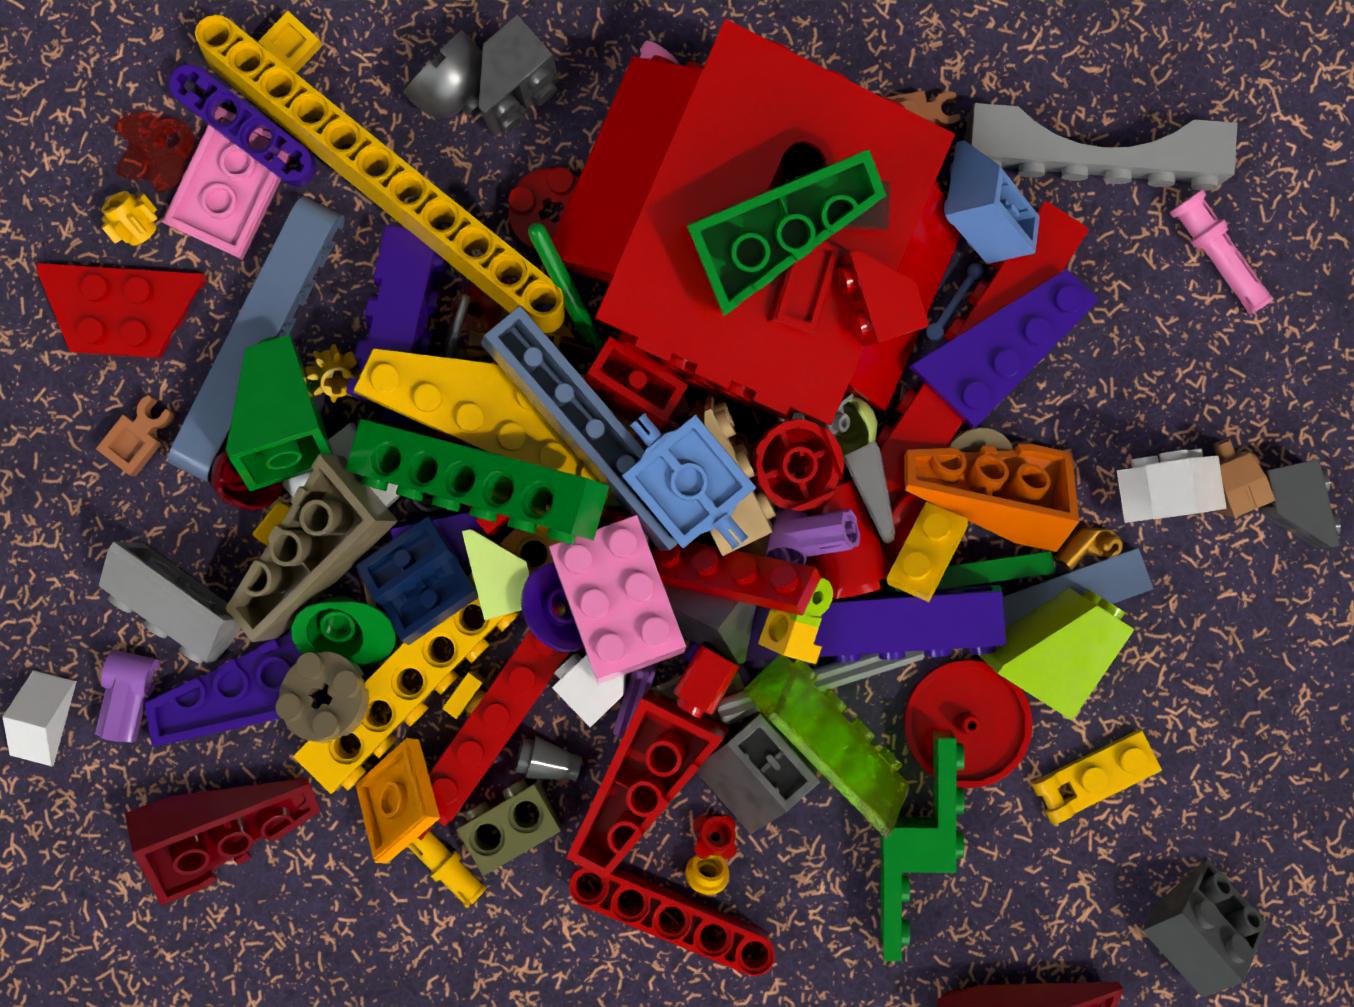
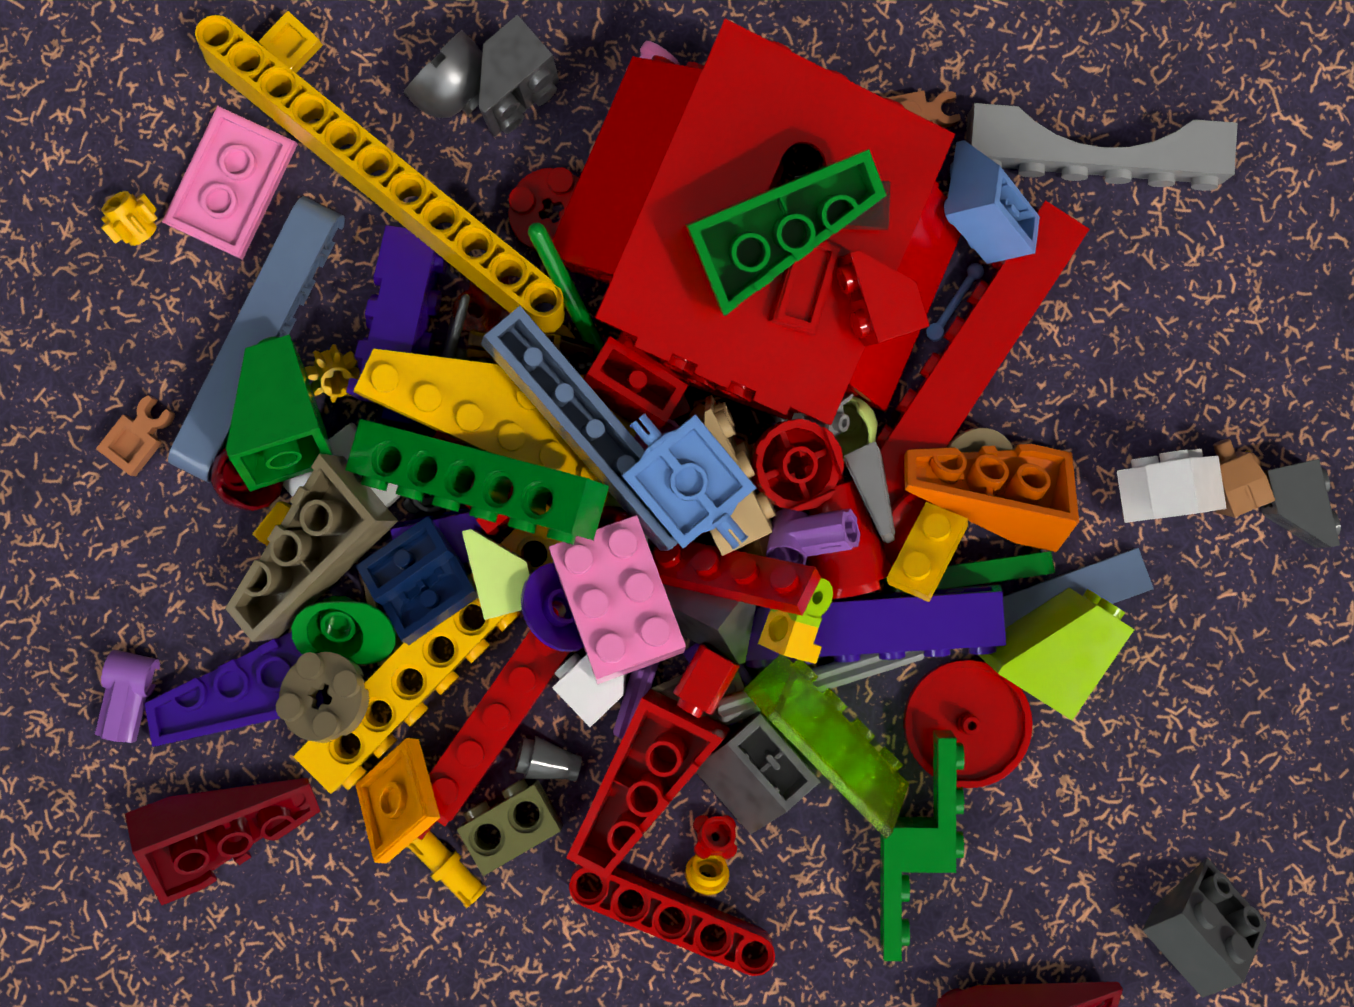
white slope [3,670,77,766] -> none
red wing [36,263,207,359] -> none
light grey slope [99,541,241,664] -> none
clear red plate [114,112,195,194] -> none
dark purple beam [169,64,316,187] -> none
yellow plate [442,670,487,719] -> none
dark purple wing [909,269,1099,429] -> none
yellow plate [1031,730,1162,824] -> none
pearl gold arm [1054,528,1123,571] -> none
bright pink pin [1169,189,1274,315] -> none

